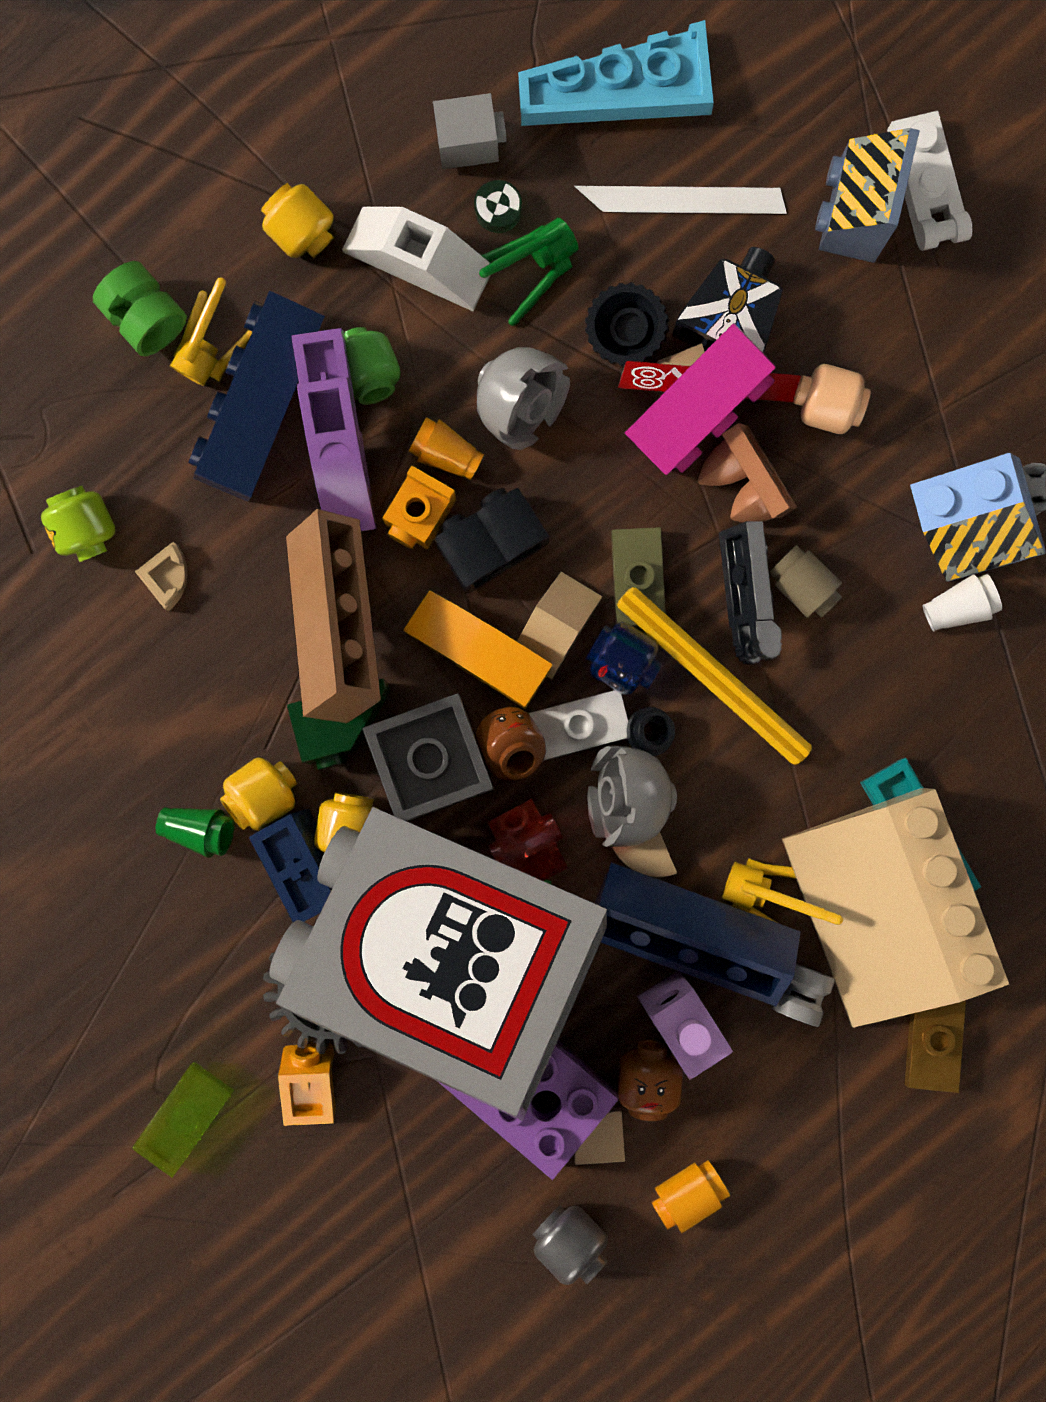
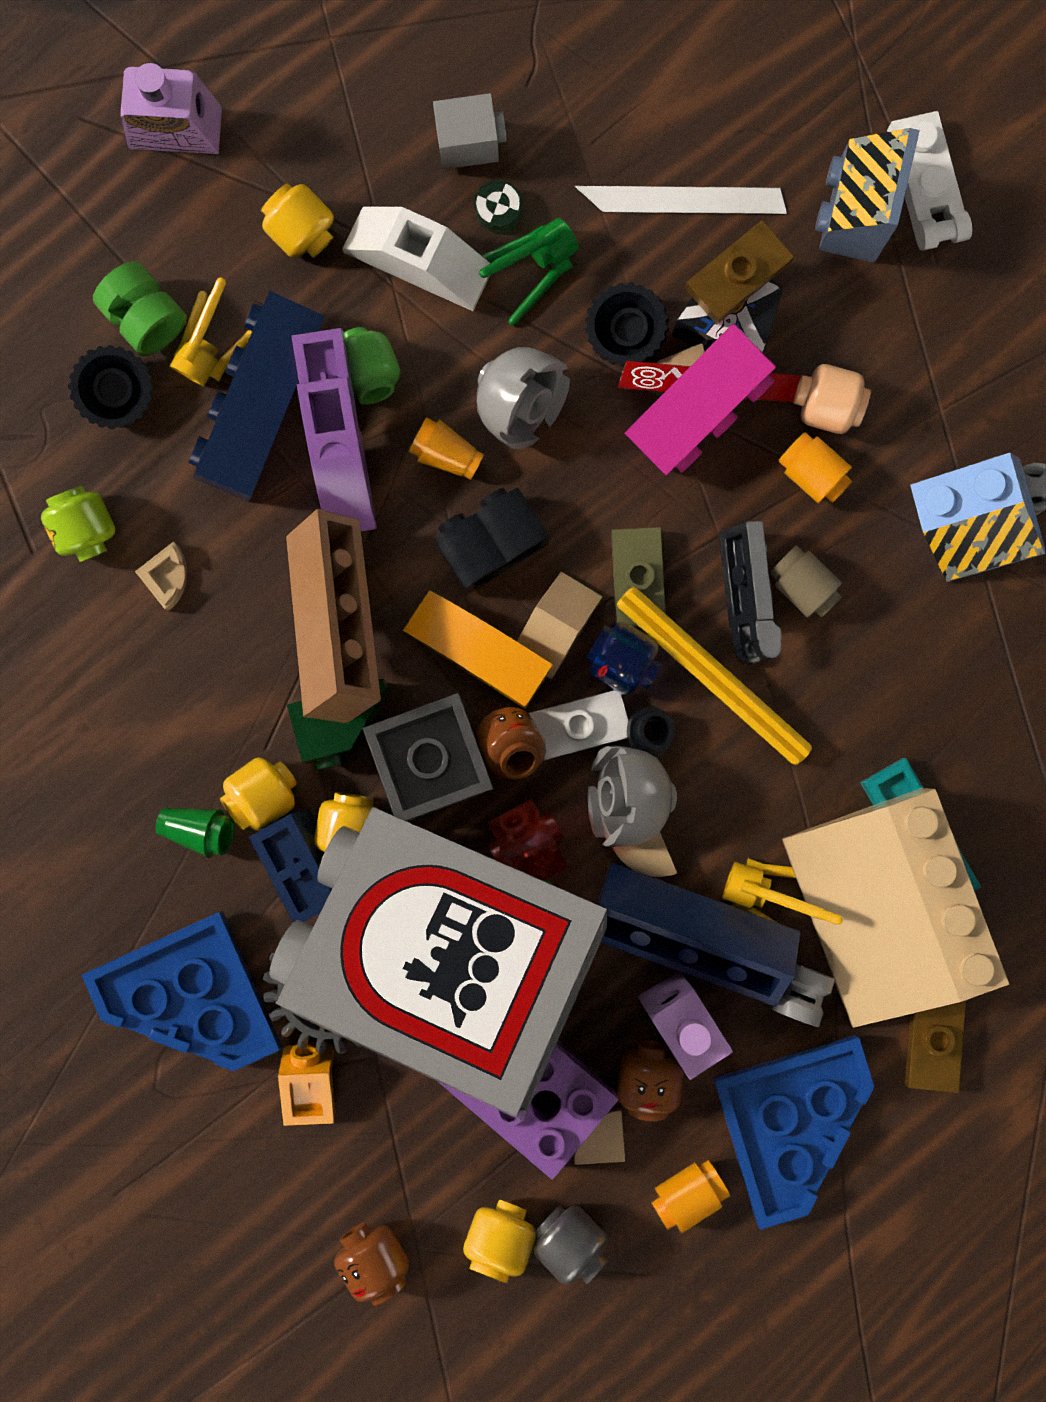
clear neon green plate [131,1062,235,1178] -> none
light orange brick [383,466,457,549] -> none
medium azure wing [518,20,714,126] -> none
nougat tile [697,423,798,523] -> none
white cone [923,574,1002,632] -> none
none -> black hat [68,345,154,429]
none -> blue plate [81,911,283,1071]
none -> lavender torso [121,63,222,154]
none -> dark orange head [334,1222,410,1306]
none -> yellow head [463,1200,536,1283]
none -> pearl gold plate [685,220,794,325]
none -> blue plate [713,1035,874,1230]
none -> light orange brick [779,432,853,504]

